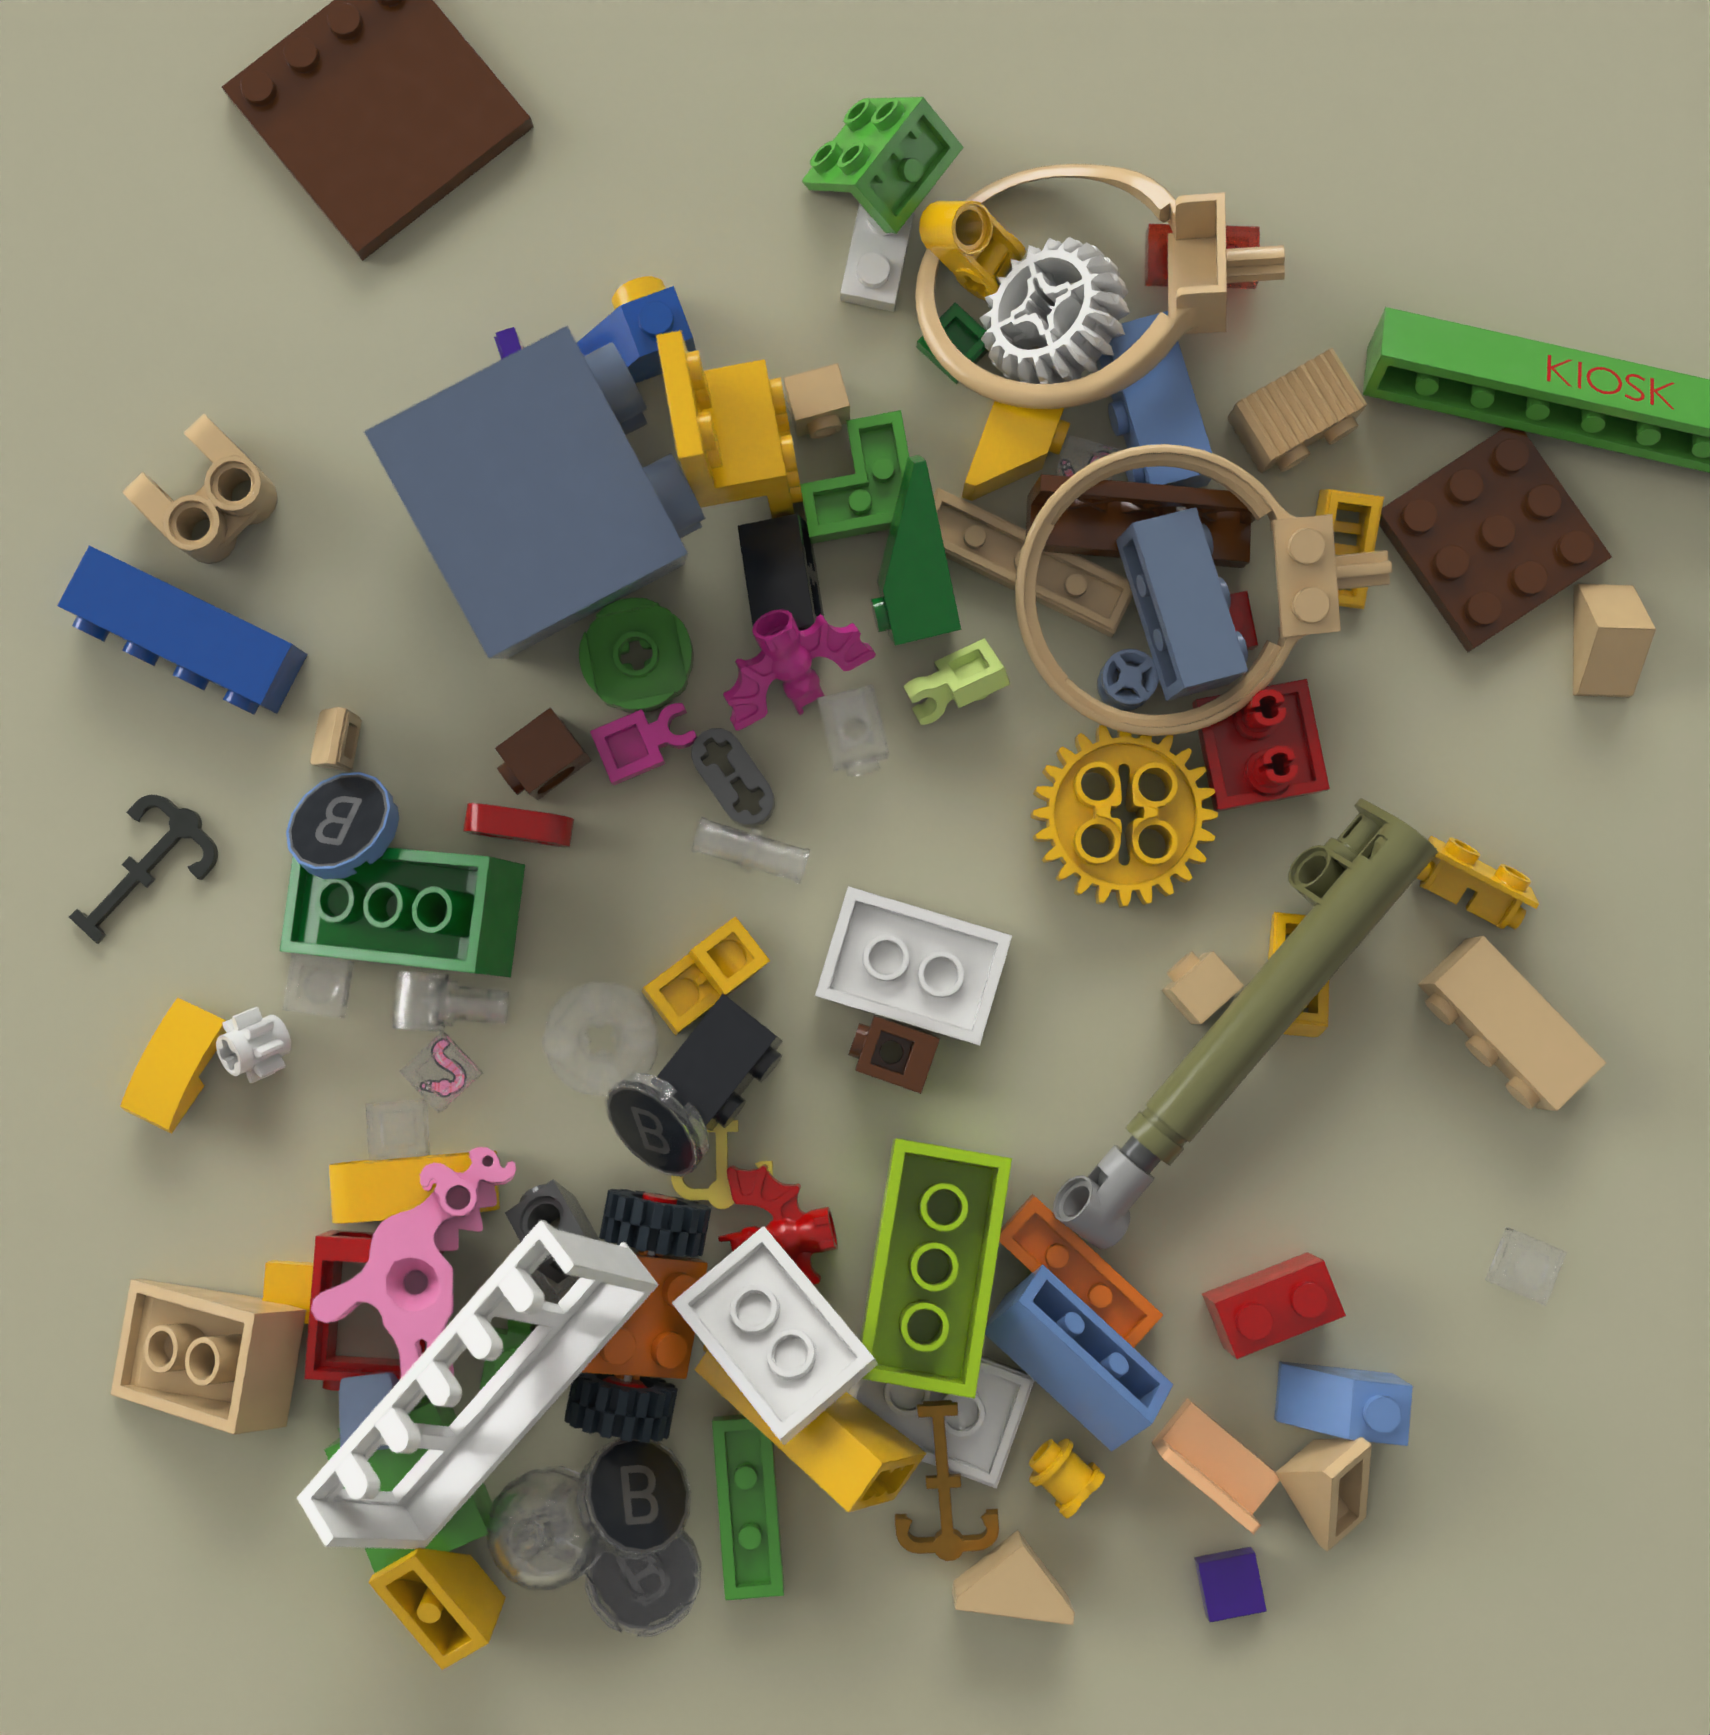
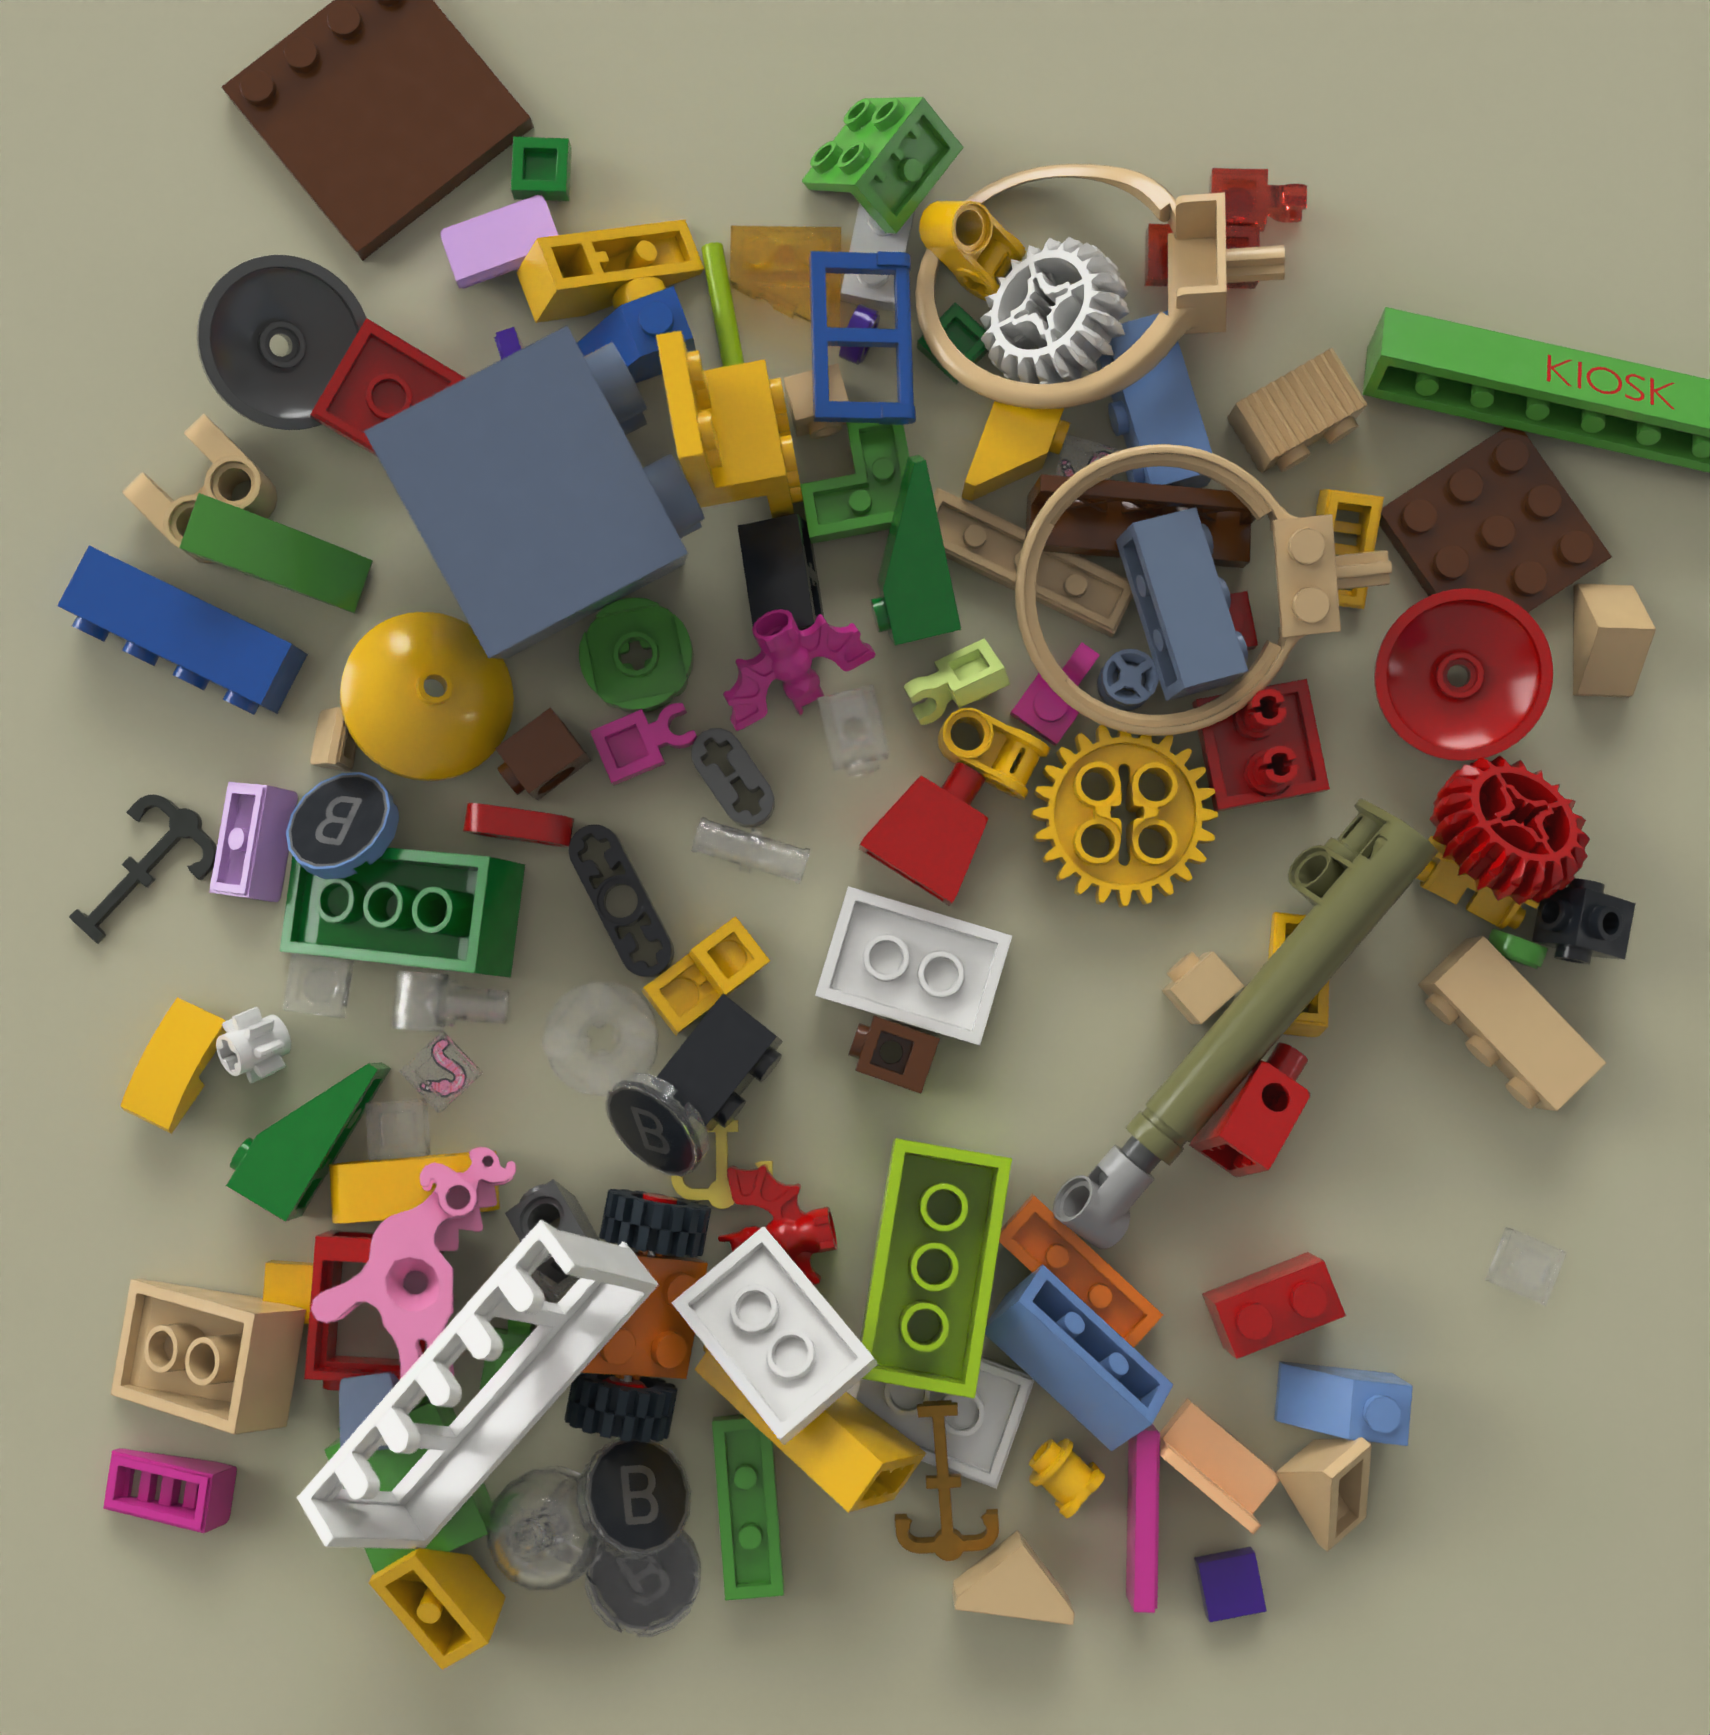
none -> dark pink slope [103,1448,237,1533]
none -> bright green slope [179,493,373,614]
none -> dark grey dish [197,255,366,430]
none -> lavender slope [209,782,298,902]
none -> green slope [226,1062,391,1222]
none -> red plate [310,318,465,457]
none -> yellow dish [340,612,514,781]
none -> lavender slope [440,195,558,289]
none -> green plate [511,137,572,201]
none -> yellow slope [516,219,704,323]
none -> black beam [569,825,674,977]
none -> lime bar [701,242,744,367]
none -> clear yellow wing [730,226,841,328]
none -> blue window [809,251,916,425]
none -> dark purple tile [839,304,880,365]
none -> red torso [859,762,989,906]
none -> yellow piece [938,707,1051,800]
none -> dark pink plate [1010,642,1100,746]
none -> dark pink tile [1126,1424,1160,1613]
none -> red torso [1189,1042,1310,1178]
none -> clear red plate [1209,168,1307,232]
none -> red dish [1374,588,1553,761]
none -> red gear [1429,755,1590,905]
none -> bright green tile [1488,928,1548,969]
none -> black brick [1532,878,1636,964]

